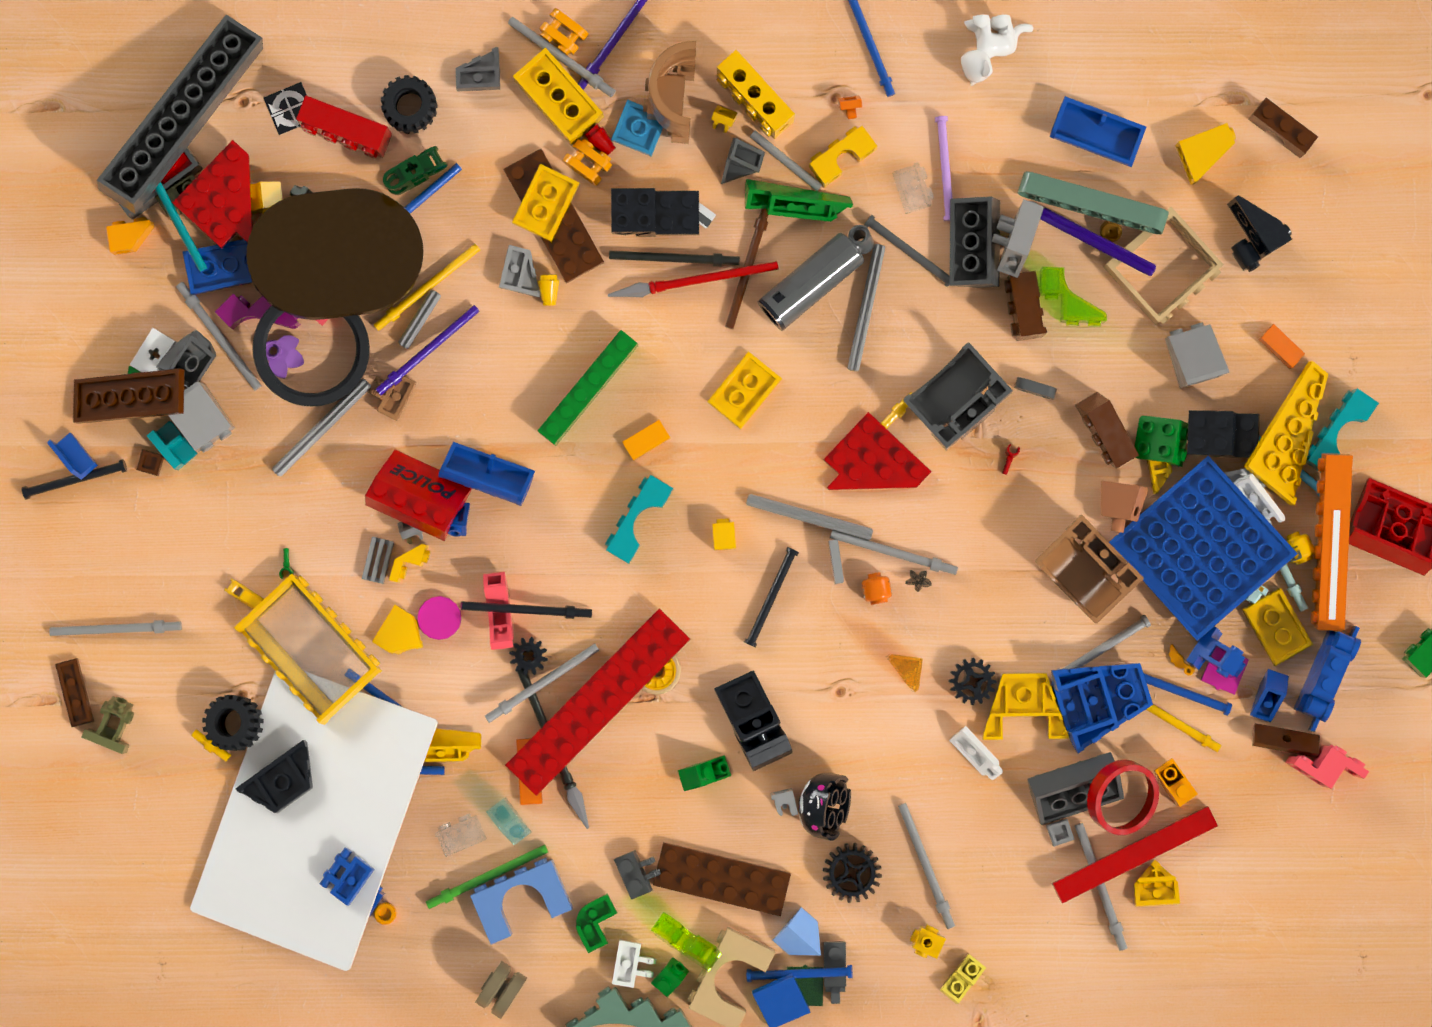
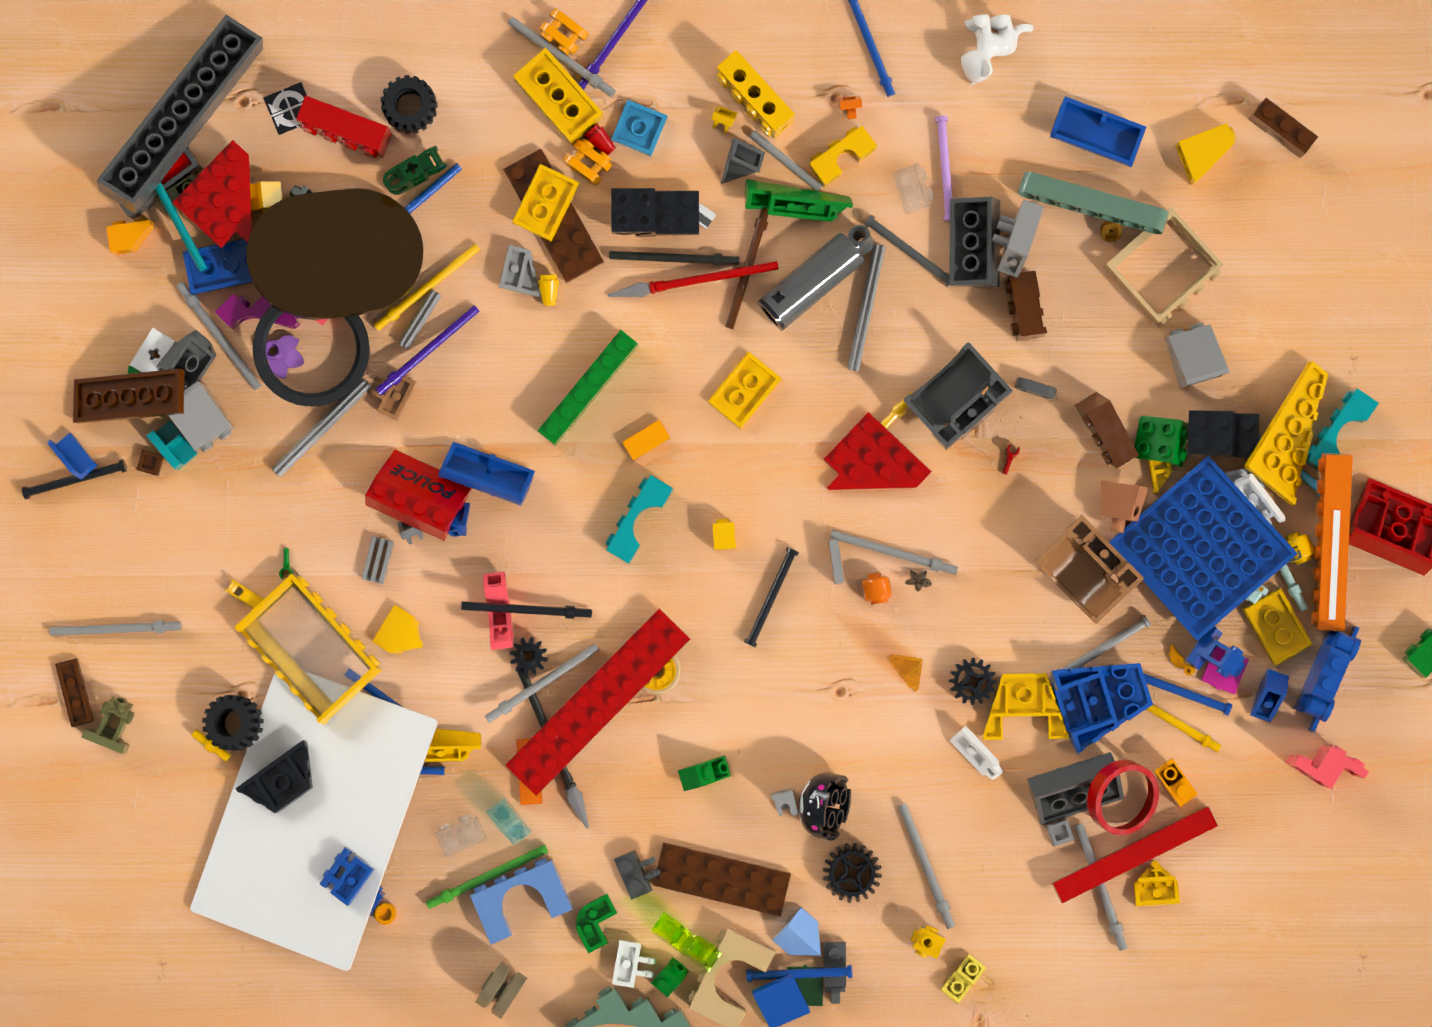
yellow slope [389,544,430,583] -> none
dark pink tile [417,596,462,640] -> none
flat silver wing [456,47,500,92] -> none
medium nougat piece [643,41,696,144] -> none
black piece [714,670,793,771] -> none
light grey axle [746,494,873,540] -> none
clear neon green arch [1039,267,1107,327] -> none
dark purple axle [1040,208,1156,276] -> none
black slope [1227,195,1292,259] -> none
black brick [1231,238,1262,272] -> none
reddish brown tile [1252,723,1320,758] -> none
orange slope [1258,324,1305,369] -> none

